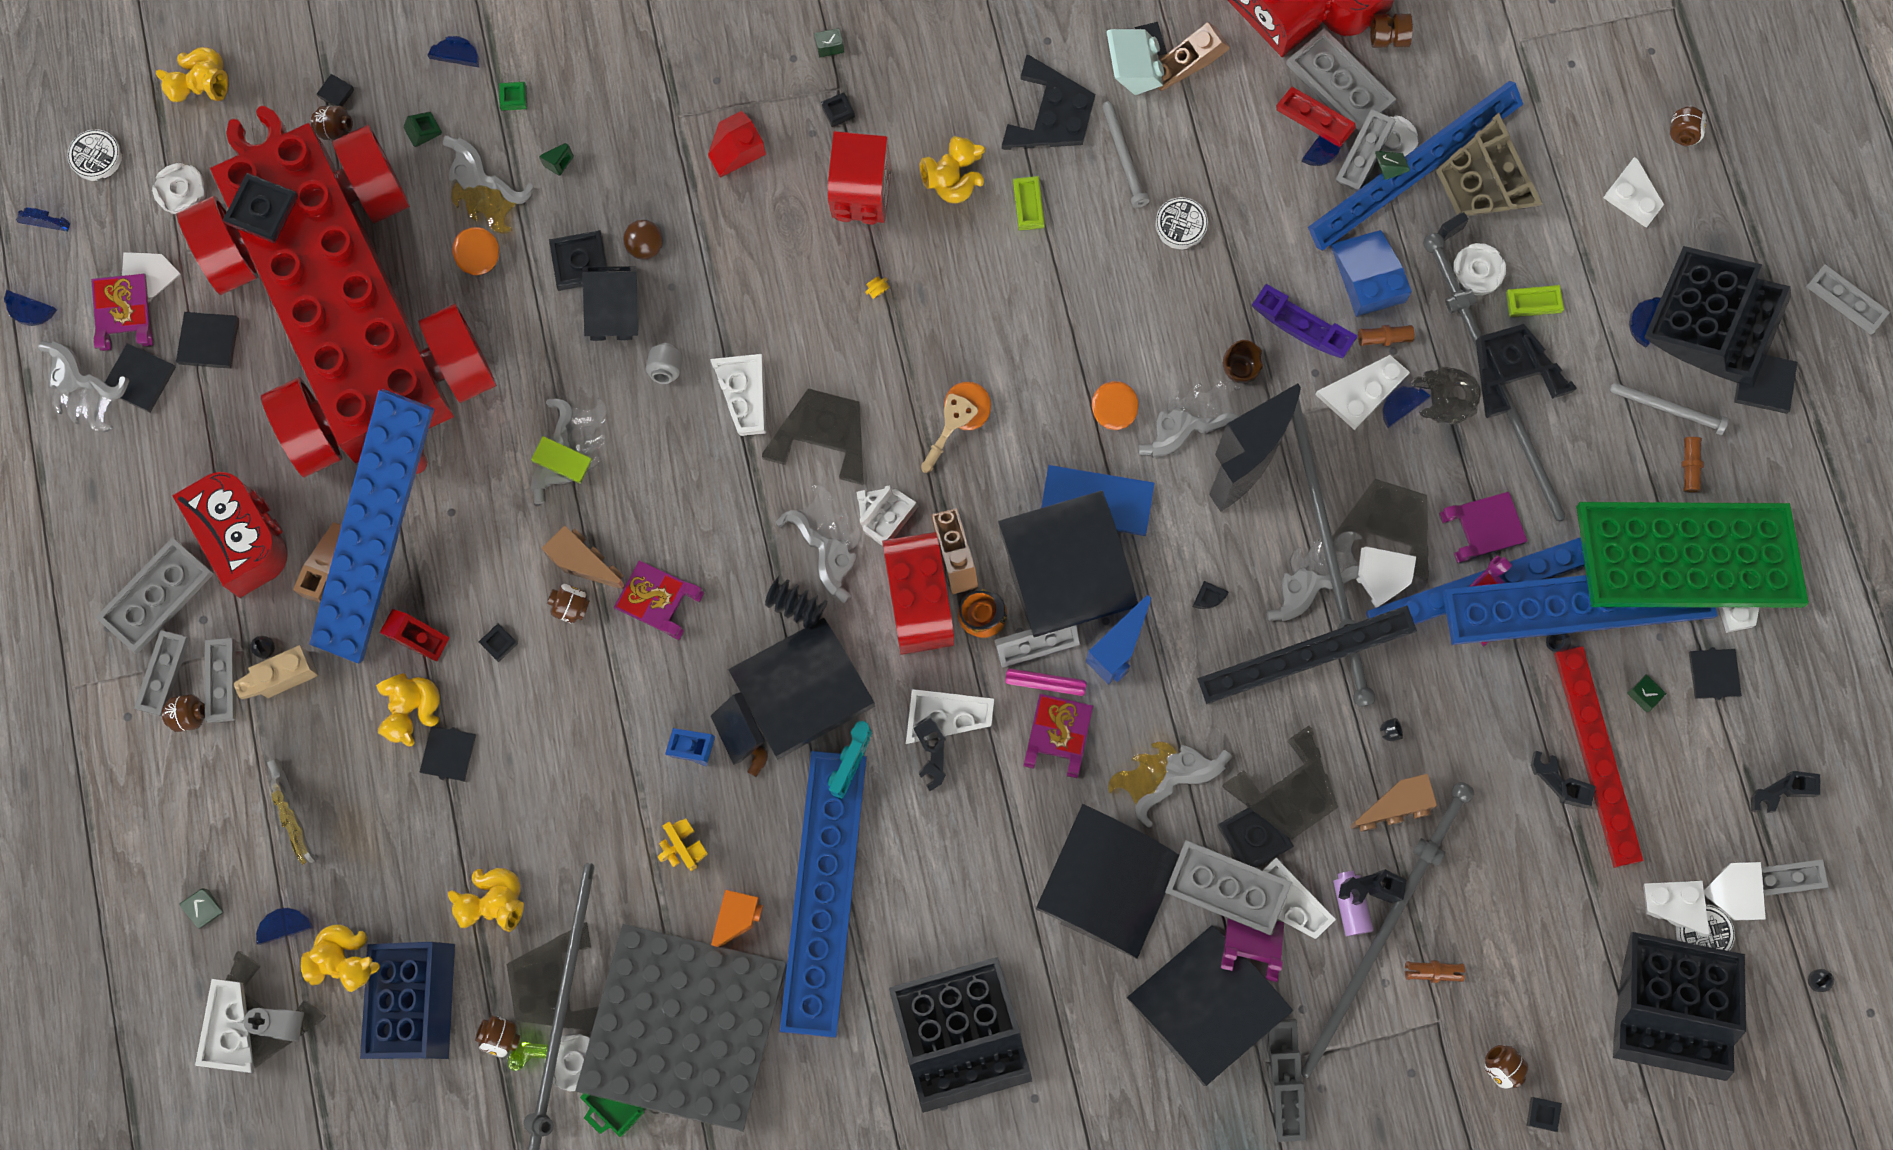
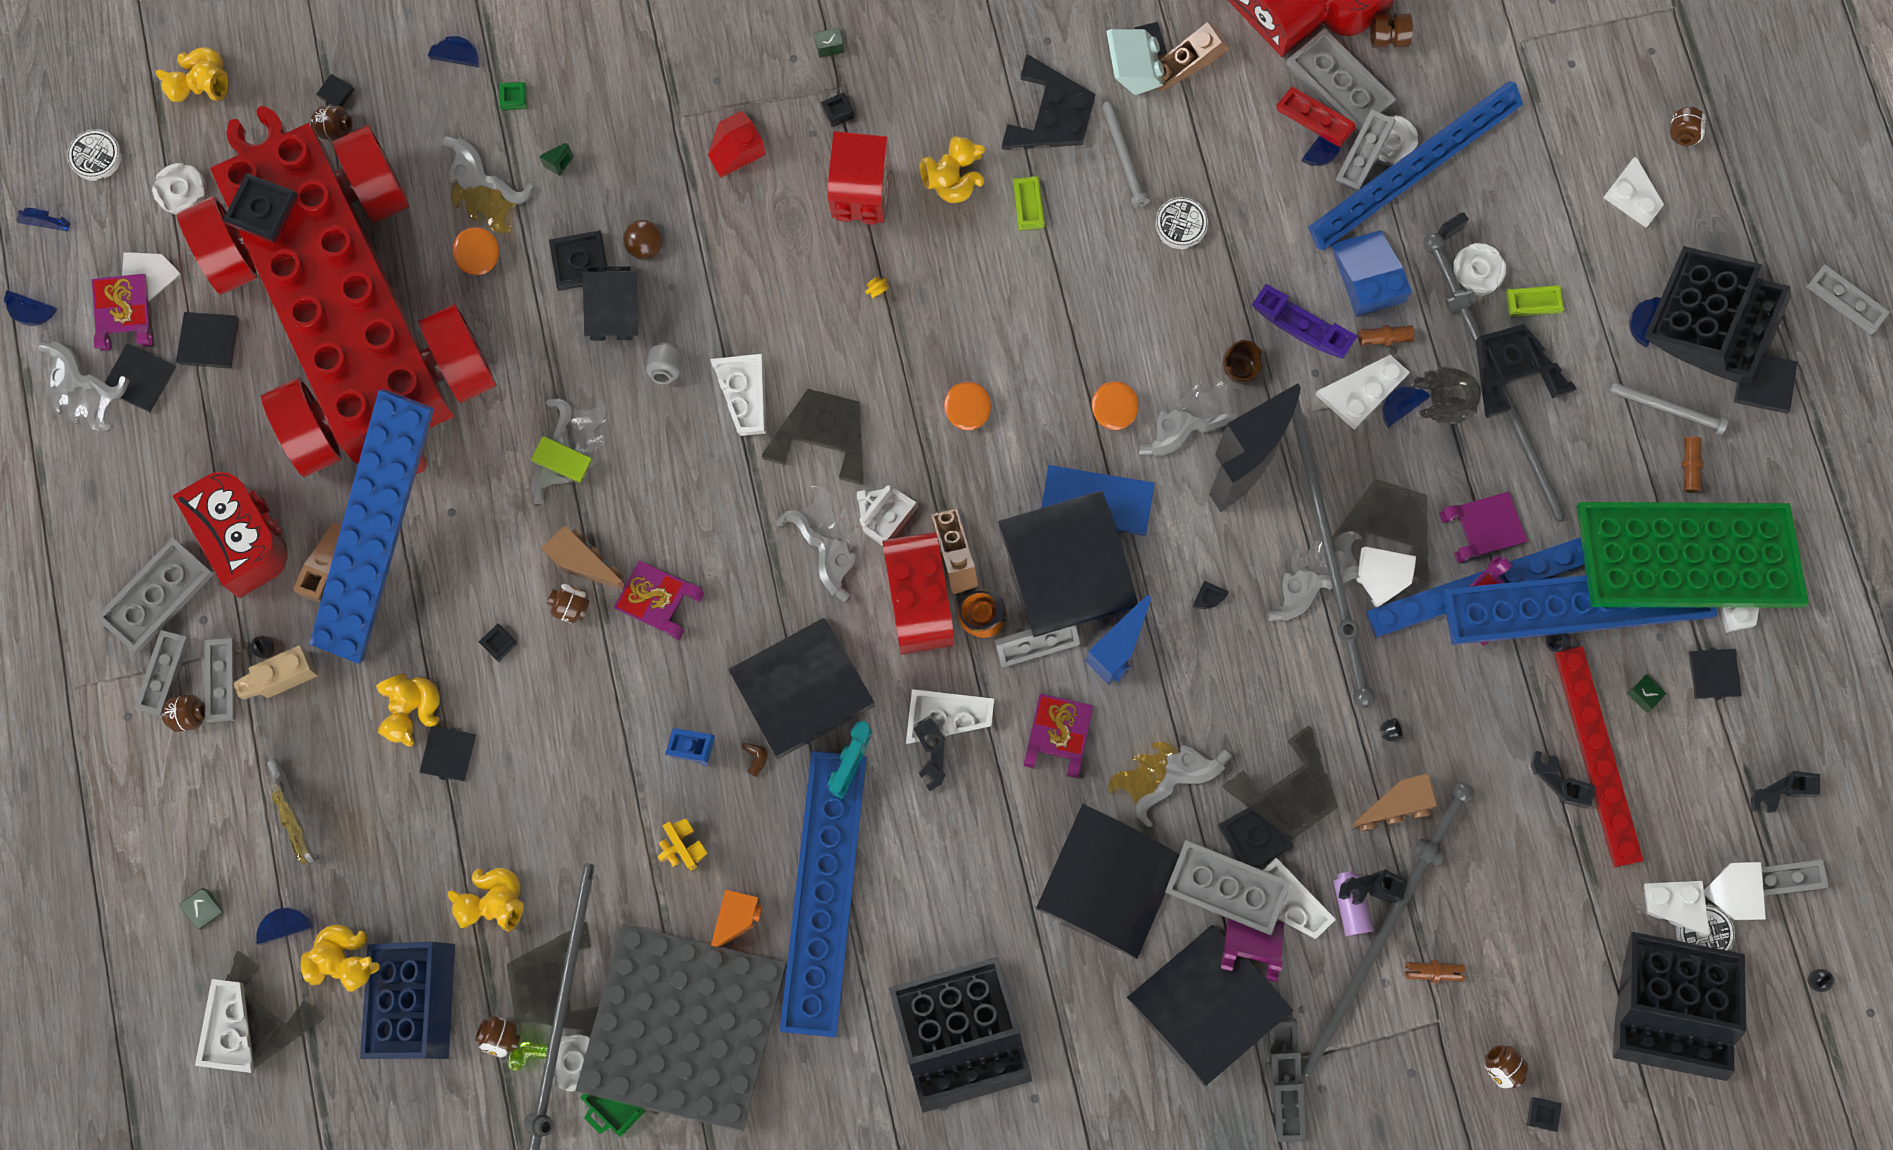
light grey piece [244,1008,304,1042] -> none
red slope [379,609,450,662] -> none
dark green slope [404,111,442,147] -> none
black tile [710,692,765,765] -> none
black piece [765,575,828,629] -> none
tan piece [921,394,978,473] -> none
dark pink axle [1005,669,1086,696] -> none
black tile [1197,605,1417,705] -> none
dark green slope [1375,151,1410,180] -> none
dark tan wedge [1436,113,1543,216] -> none

